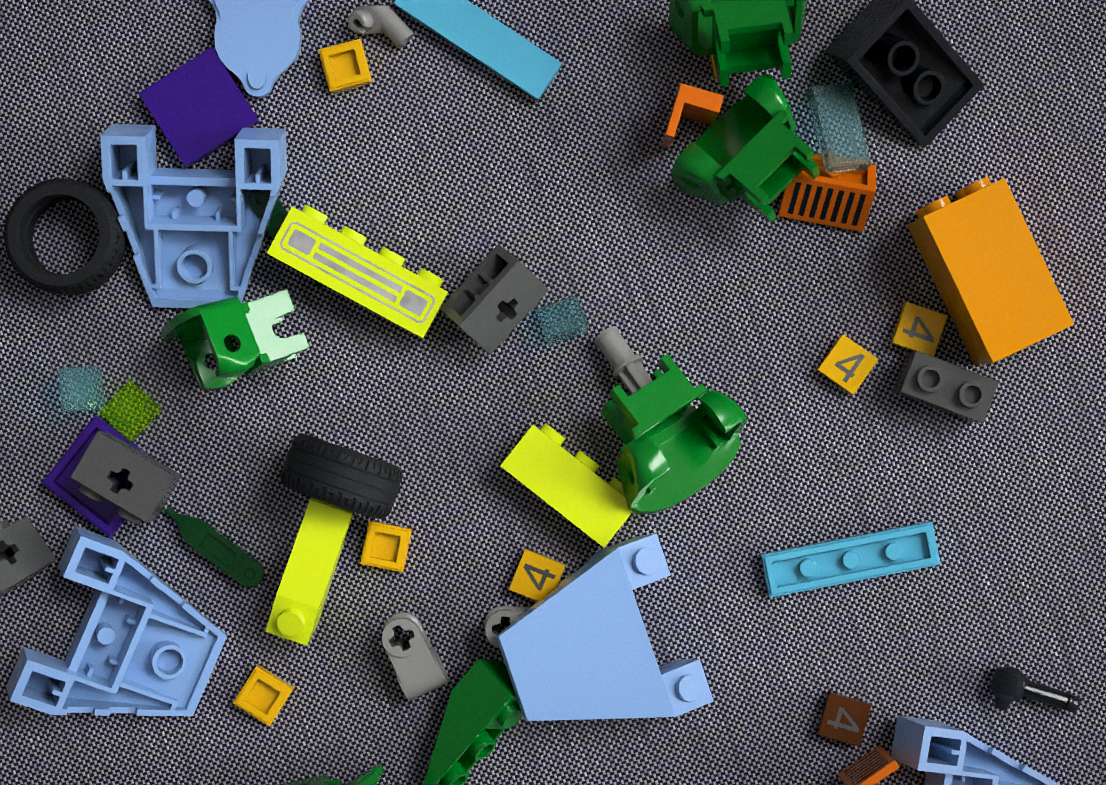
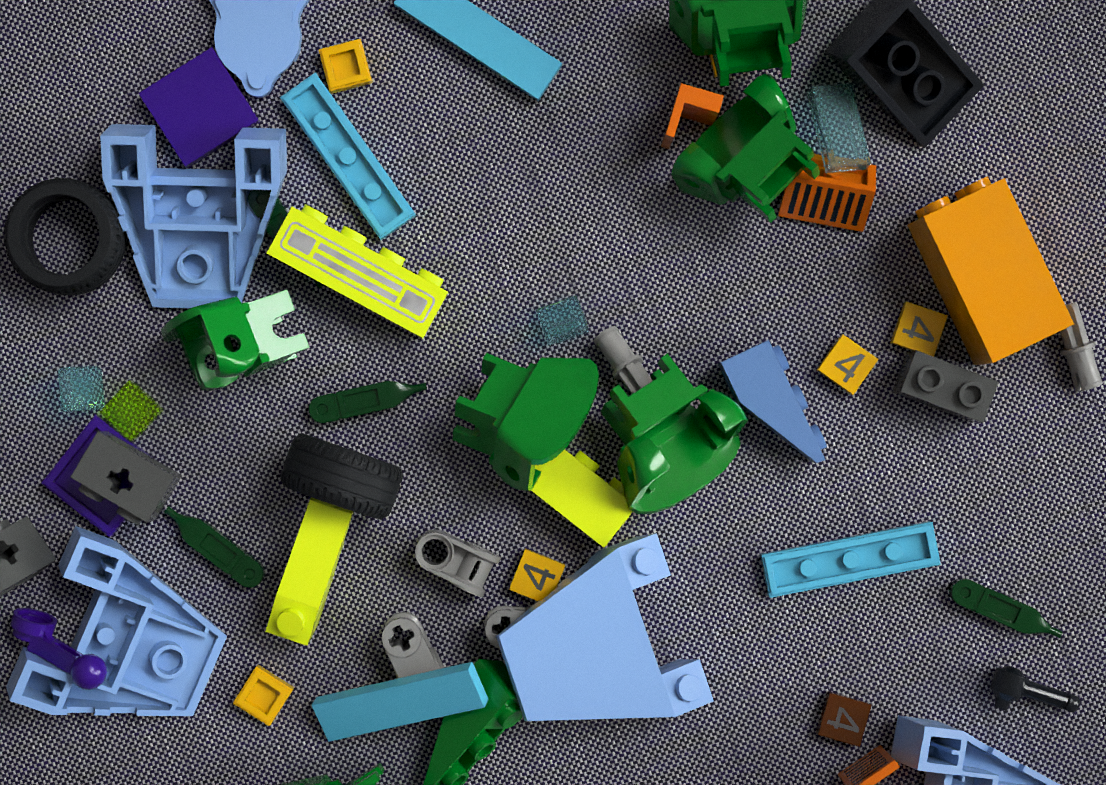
light grey arm [348,5,414,49] -> none
yellow tile [360,520,412,572] -> none
dark grey brick [440,244,549,355] -> none
none -> dark purple piece [10,608,107,690]
none -> medium azure tile [280,73,417,240]
none -> dark green piece [309,381,427,423]
none -> medium azure tile [311,662,488,742]
none -> light grey piece [415,529,501,597]
none -> green piece [452,353,599,492]
none -> medium blue slope [717,340,827,463]
none -> dark green piece [949,578,1062,638]
none -> light grey axle [1060,303,1103,391]

